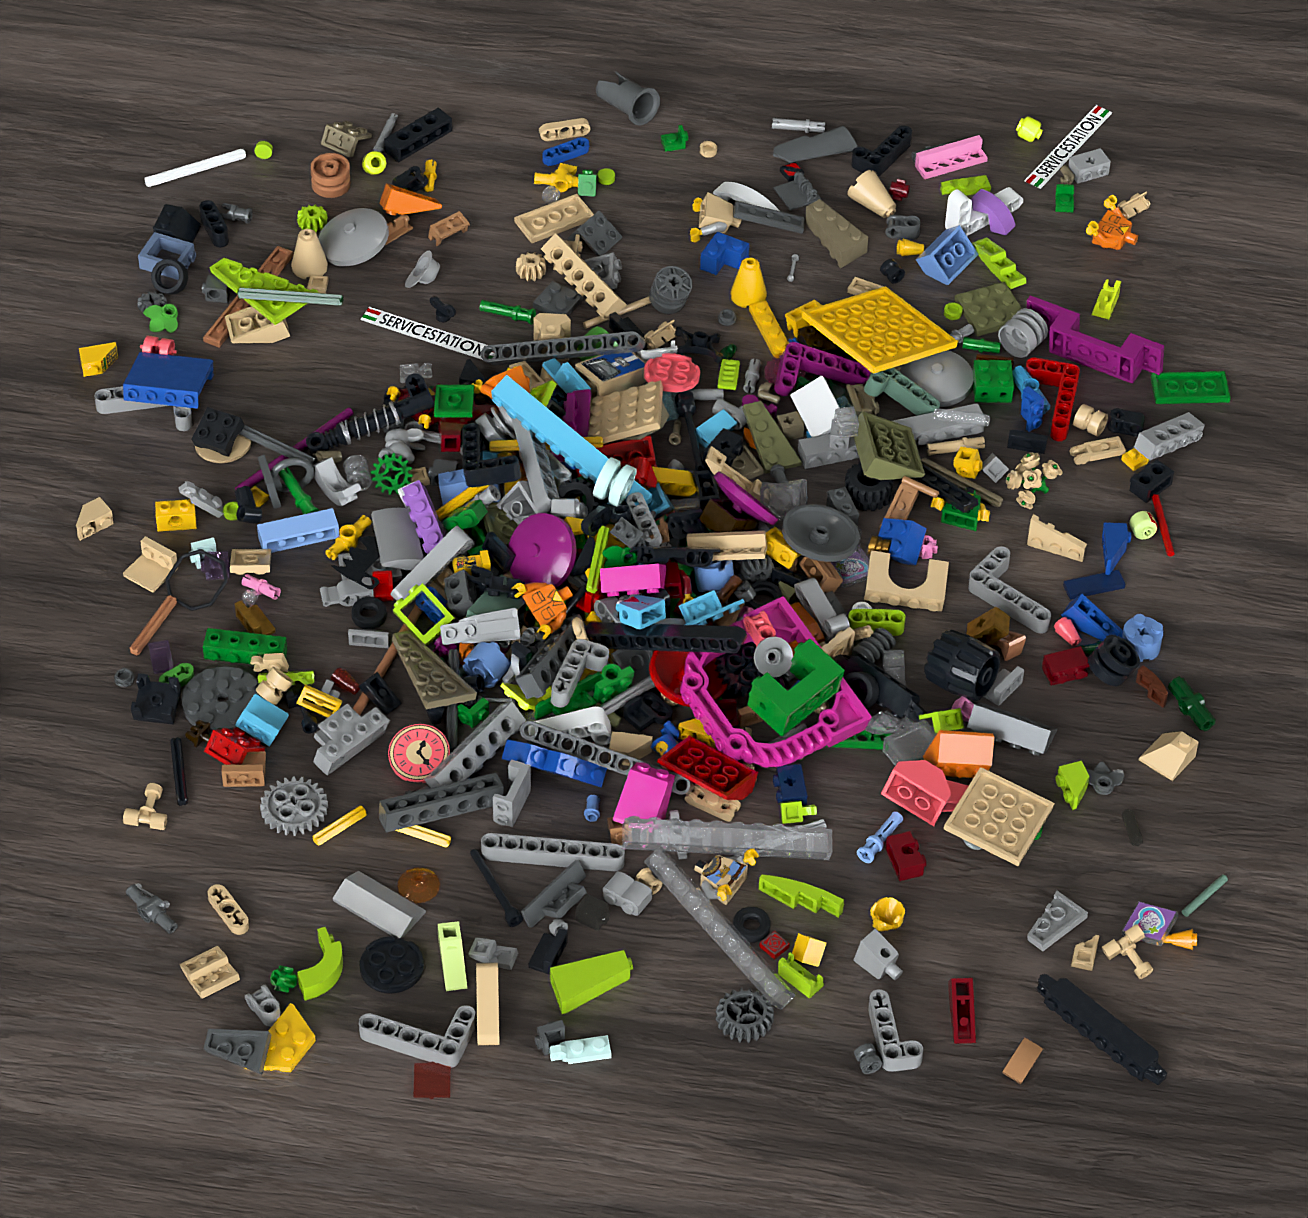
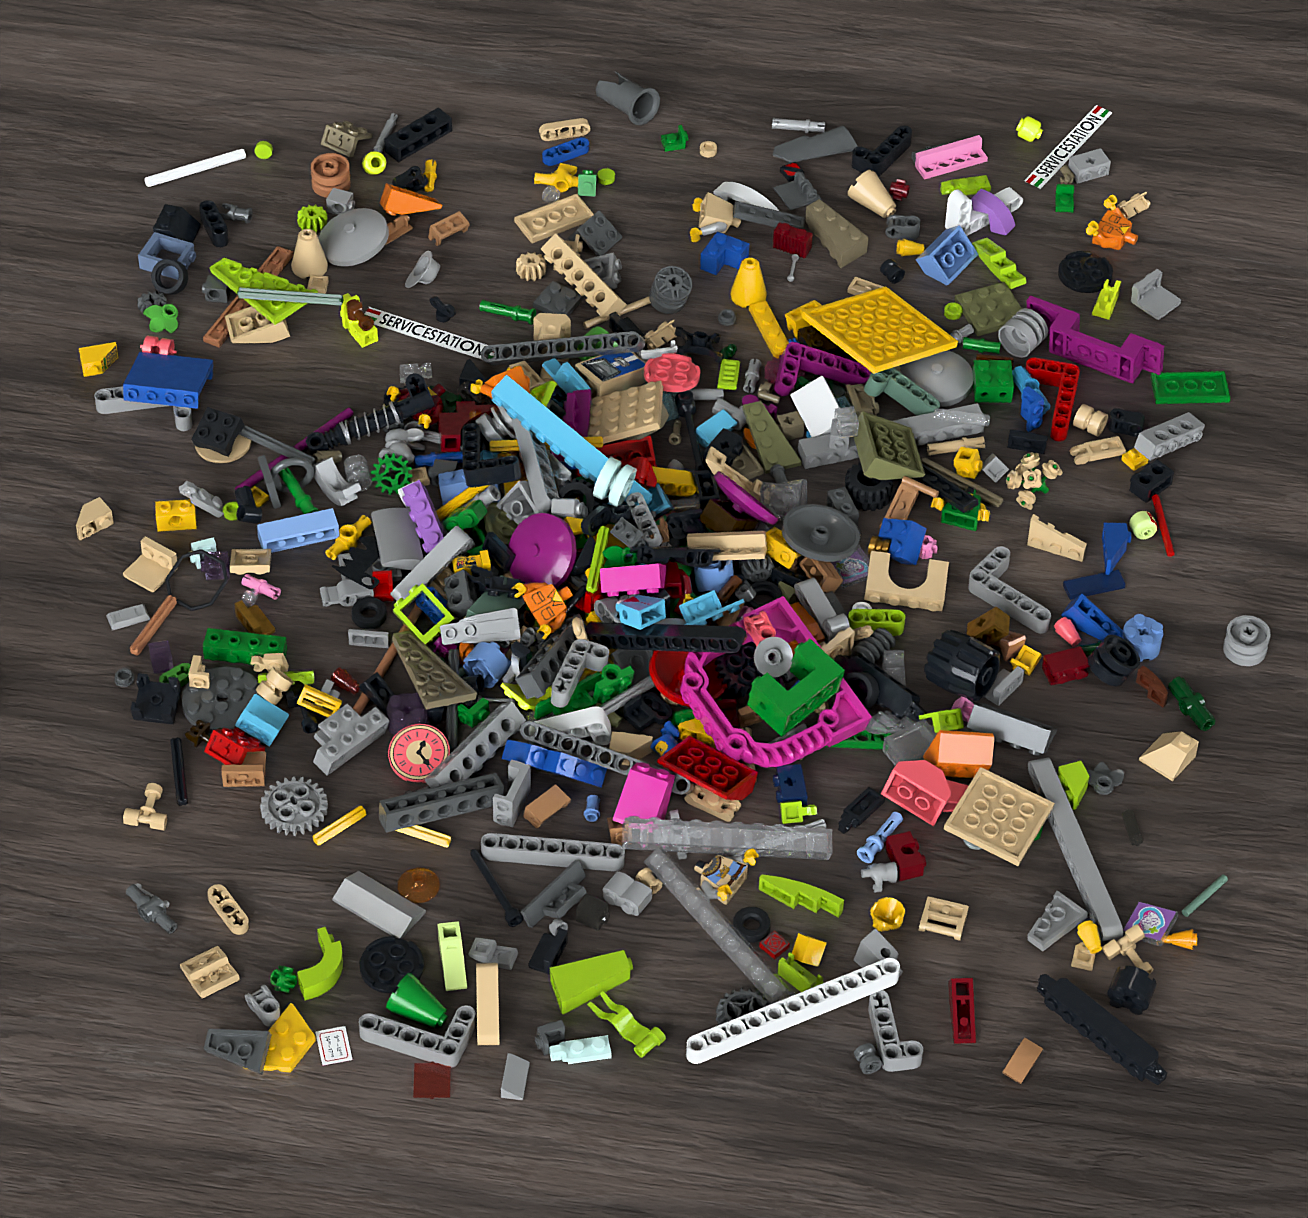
green hinge [434,385,474,417] -> none
none -> light grey tile [106,604,150,631]
none -> tan bracket [188,655,210,689]
none -> white sticker [315,1026,353,1066]
none -> light grey brick [326,188,355,215]
none -> hips [340,293,378,348]
none -> green cone [386,973,448,1028]
none -> clear purple brick [387,693,428,735]
none -> blue pin [414,451,463,468]
none -> light grey slope [501,1053,530,1100]
none -> medium nougat hinge [523,784,571,828]
none -> lime flag [587,991,666,1058]
none -> green bracket [671,709,695,729]
none -> white beam [686,958,900,1064]
none -> dark red brick [773,222,813,259]
none -> black hinge [838,787,885,834]
none -> light grey piece [861,862,897,892]
none -> tan plate [919,896,969,941]
none -> yellow bracket [1010,645,1042,676]
none -> light grey beam [1028,757,1123,941]
none -> black tile [1058,251,1113,293]
none -> yellow cone [1077,920,1102,954]
none -> black brick [1107,966,1157,1015]
none -> light grey bracket [1131,269,1181,320]
none -> light grey wheel [1223,615,1271,666]

